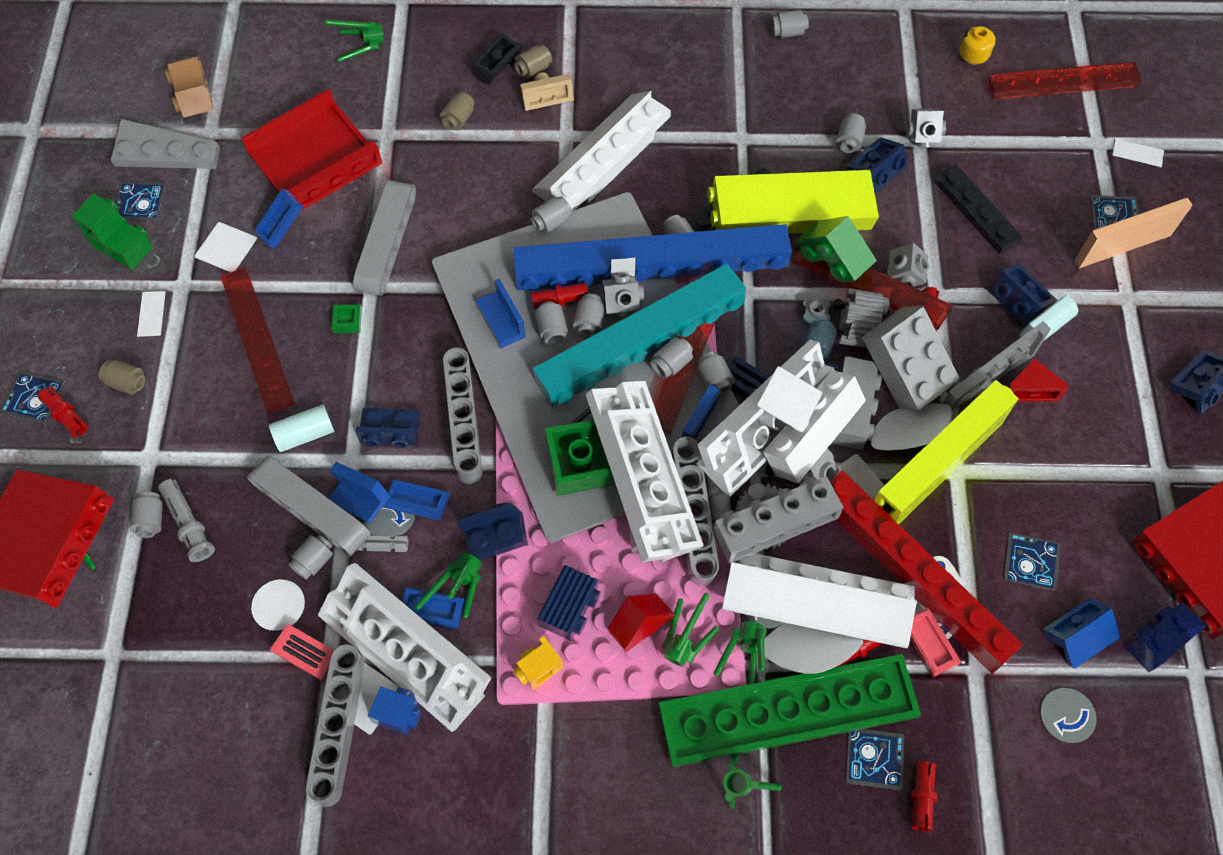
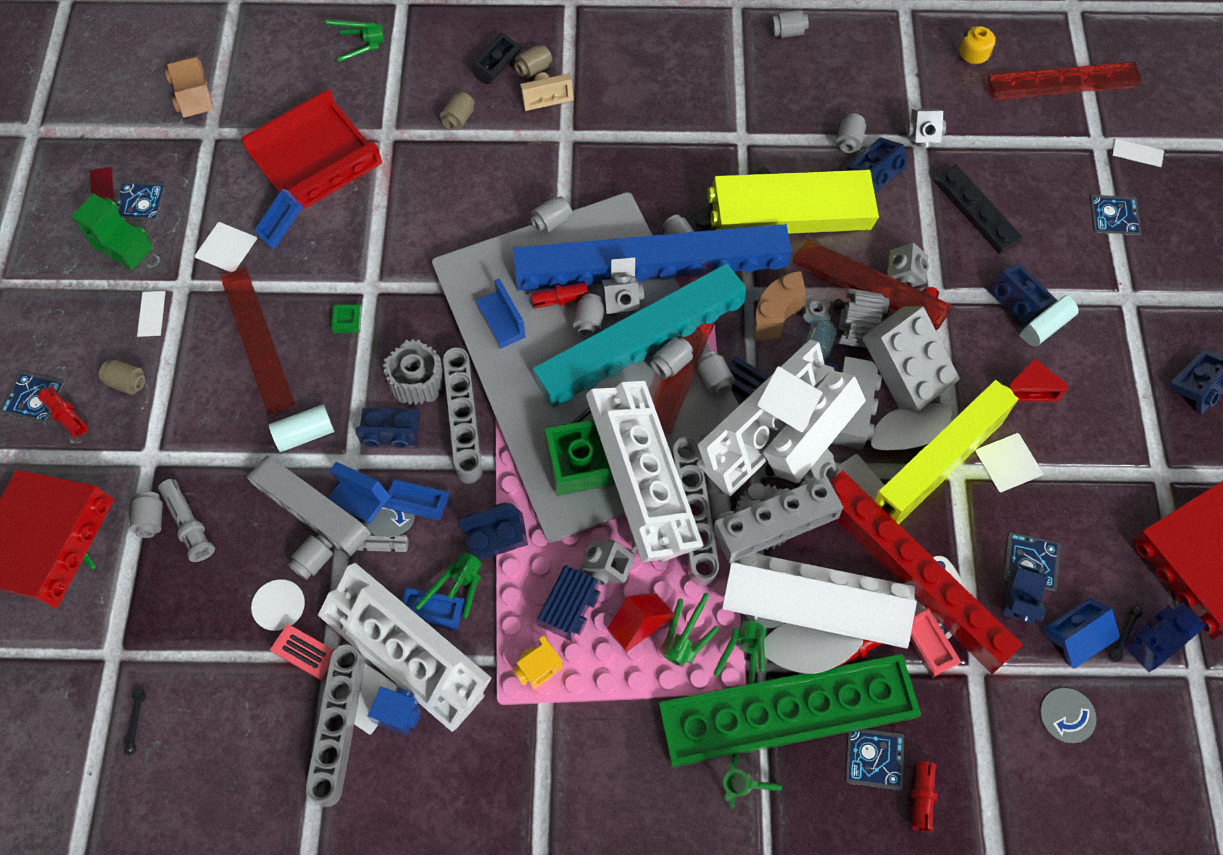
light grey wing [111,119,220,169] -> none
light grey beam [353,180,416,296] -> none
white slope [532,91,671,211] -> none
light grey brick [534,302,568,345] -> none
blue tile [682,385,720,440] -> none
green brick [796,216,877,282] -> none
light grey wing [943,321,1051,411] -> none
light nougat tile [1074,198,1193,268] -> none
none -> dark red sticker [90,167,114,202]
none -> black hinge [123,689,146,756]
none -> light grey brick [383,339,445,405]
none -> light grey brick [580,539,635,586]
none -> medium nougat brick [753,271,806,341]
none -> white sticker [976,433,1043,492]
none -> dark blue brick [1002,562,1048,624]
none -> black hinge [1109,606,1143,663]

